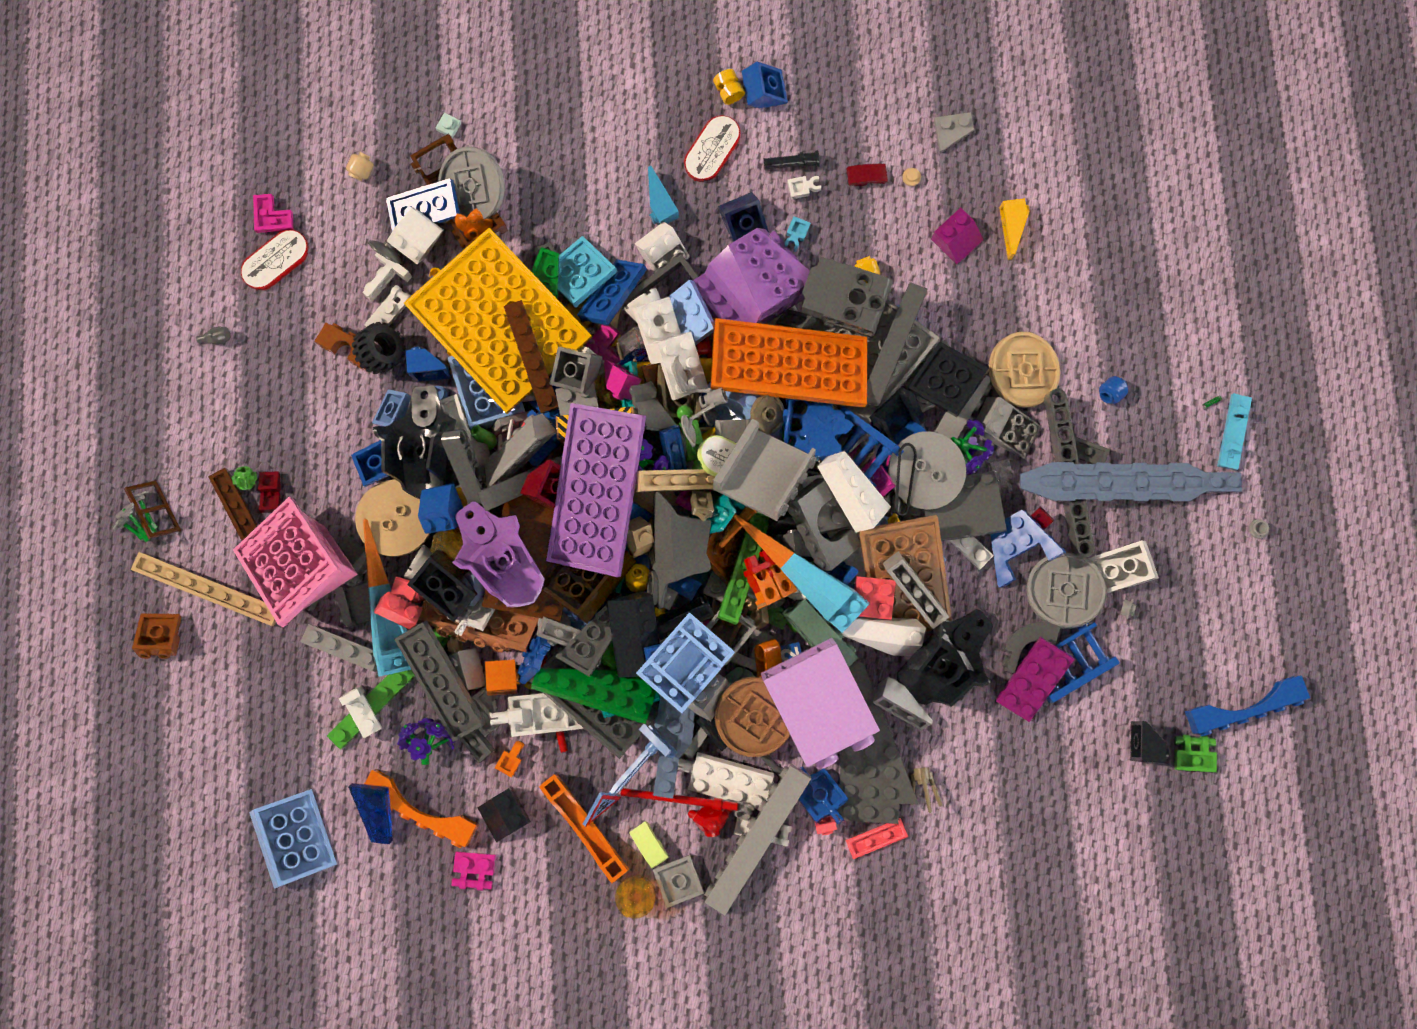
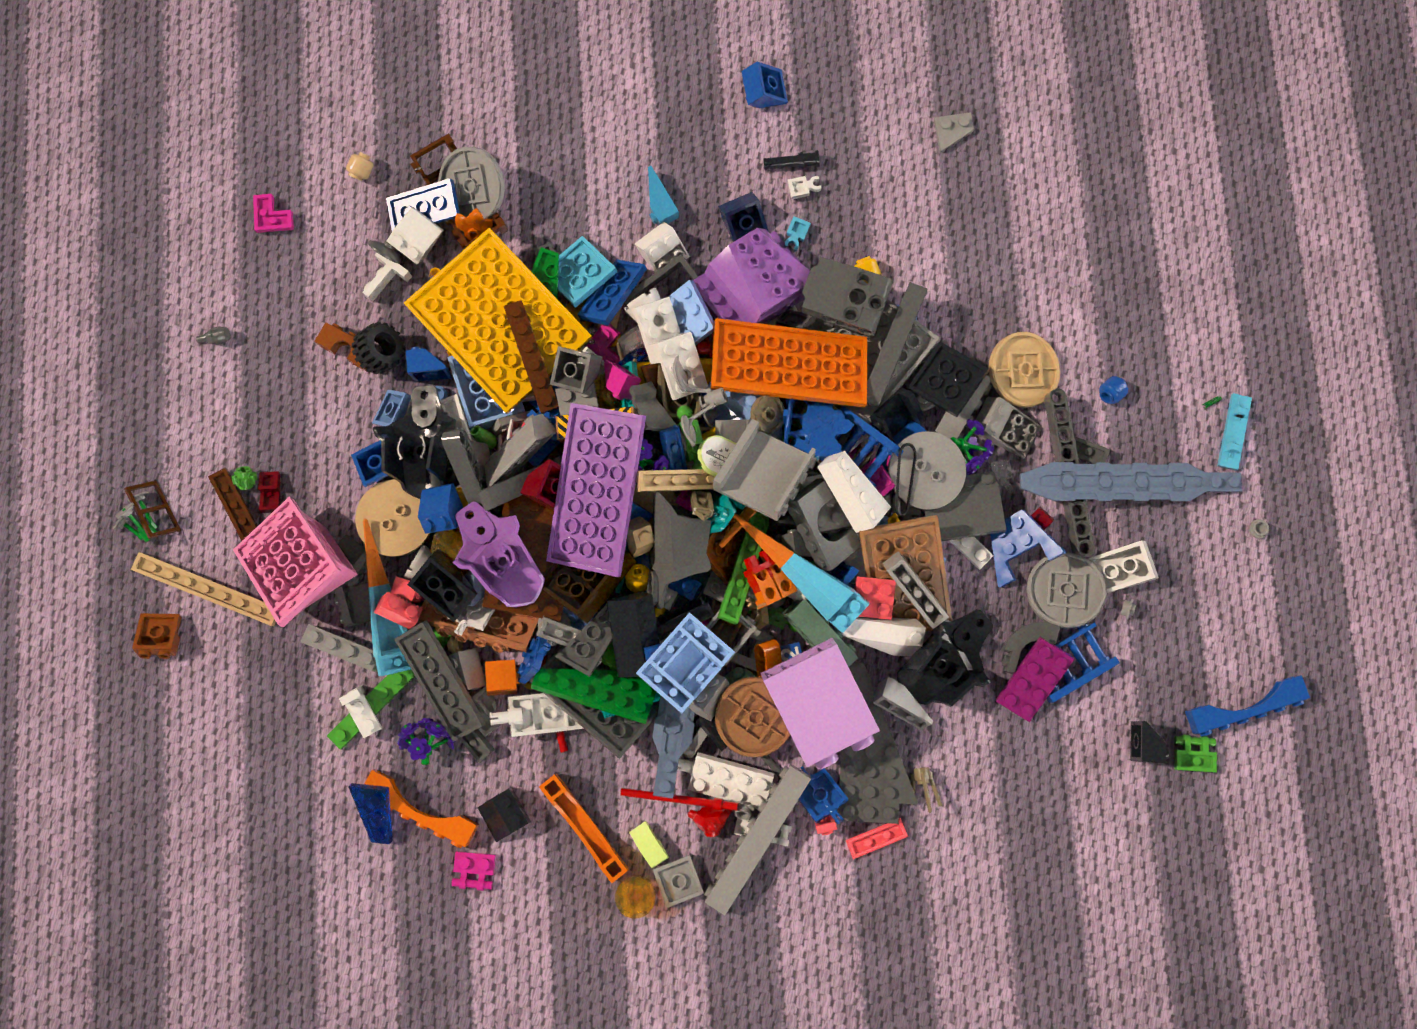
white tile [241,230,309,290] -> none
light blue slope [249,789,337,889] -> none
white plate [364,285,411,327] -> none
light aqua plate [436,113,461,138] -> none
orange plate [495,741,525,778] -> none
medium blue piece [583,724,678,827] -> none
white tile [684,115,740,182] -> none
yellow wheel [713,69,745,105] -> none
dark red slope [846,164,888,186] -> none
tan plate [902,168,921,186] -> none
magenta slope [931,207,984,265] -> none
yellow slope [999,198,1030,260] -> none

